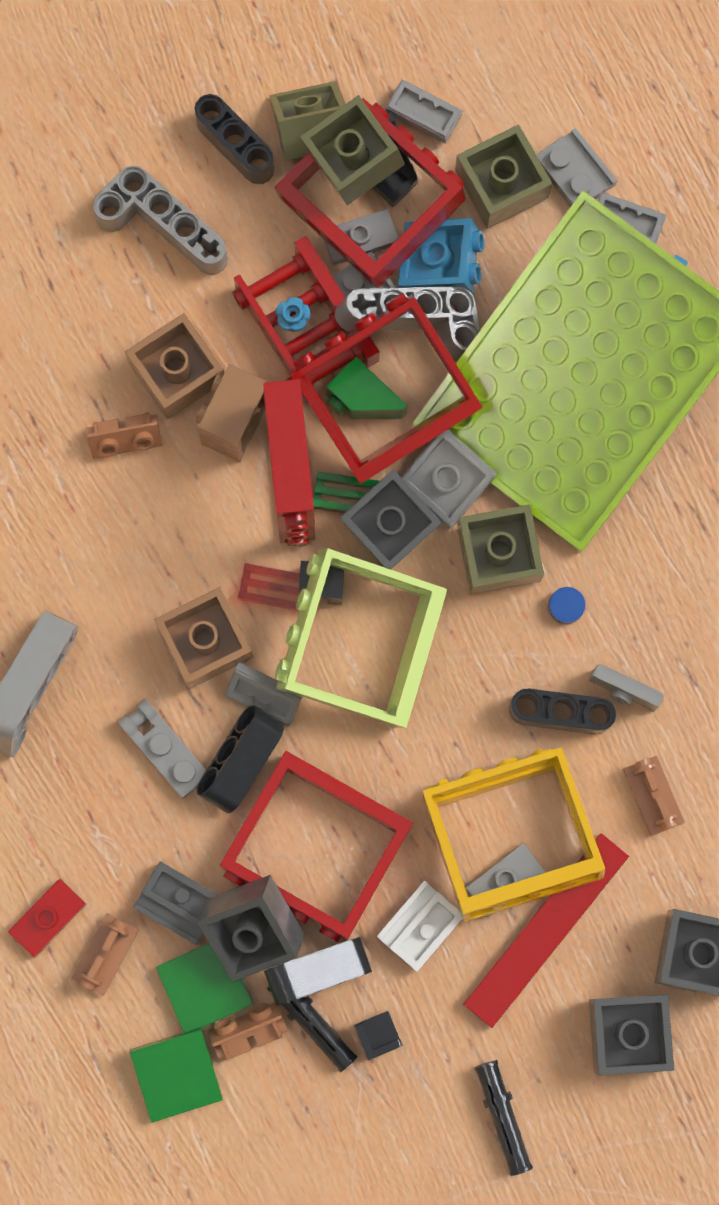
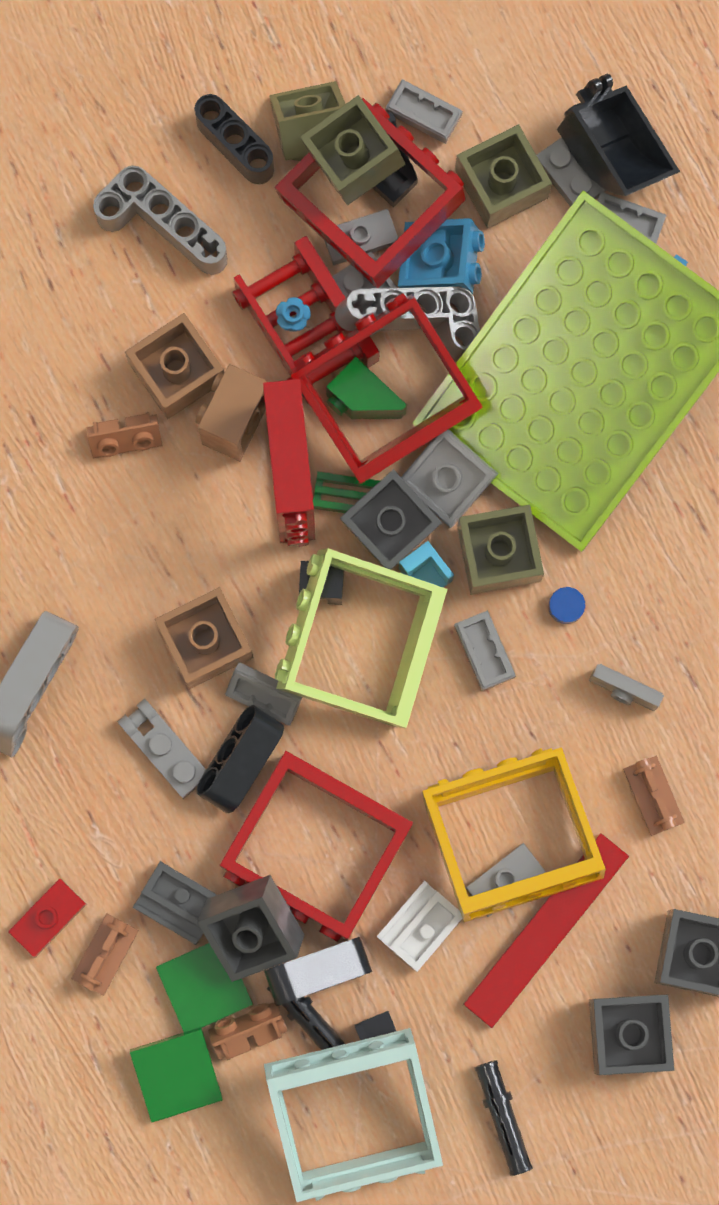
clear red tile [238,563,300,611] -> none
black beam [509,688,616,735] -> none
none -> light aqua window [264,1028,443,1202]
none -> medium azure panel [398,541,454,588]
none -> light grey plate [454,610,516,691]
none -> black piece [557,73,680,196]

